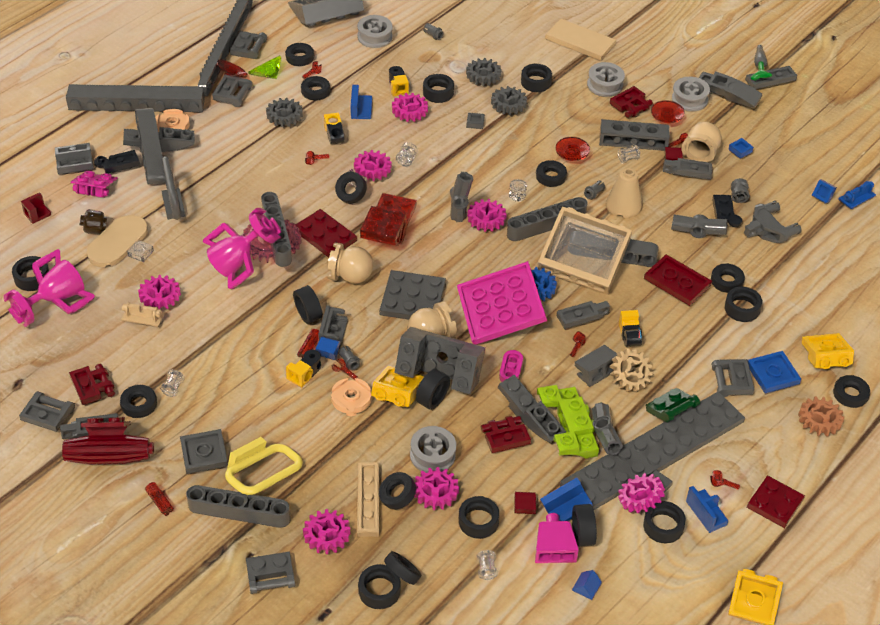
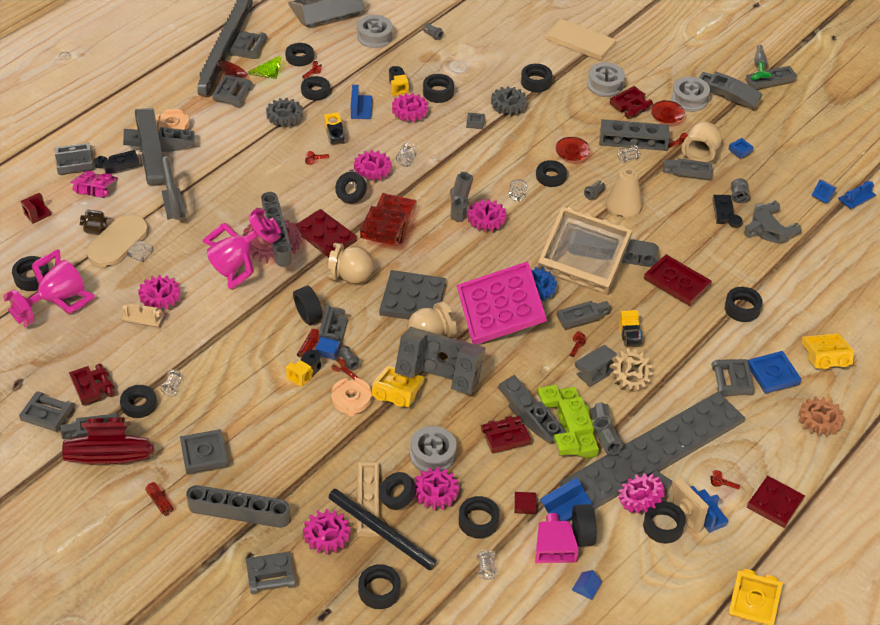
dark grey brick [66,84,205,112] -> none
light yellow bar [225,437,303,495] -> none
black tyre [384,551,422,585] -> none
black tyre [416,369,450,409] -> none
dark grey gear [466,58,502,86] -> none
dark pink plate [499,350,523,382] -> none
dark grey beam [507,197,588,241] -> none
dark green plate [646,388,700,423] -> none
dark red tile [664,147,683,161] -> none
dark grey piece [671,214,728,238] -> none
black tyre [711,263,745,293] -> none
black tyre [833,375,870,408] -> none
none -> black axle [328,488,437,570]
none -> tan plate [669,477,709,534]

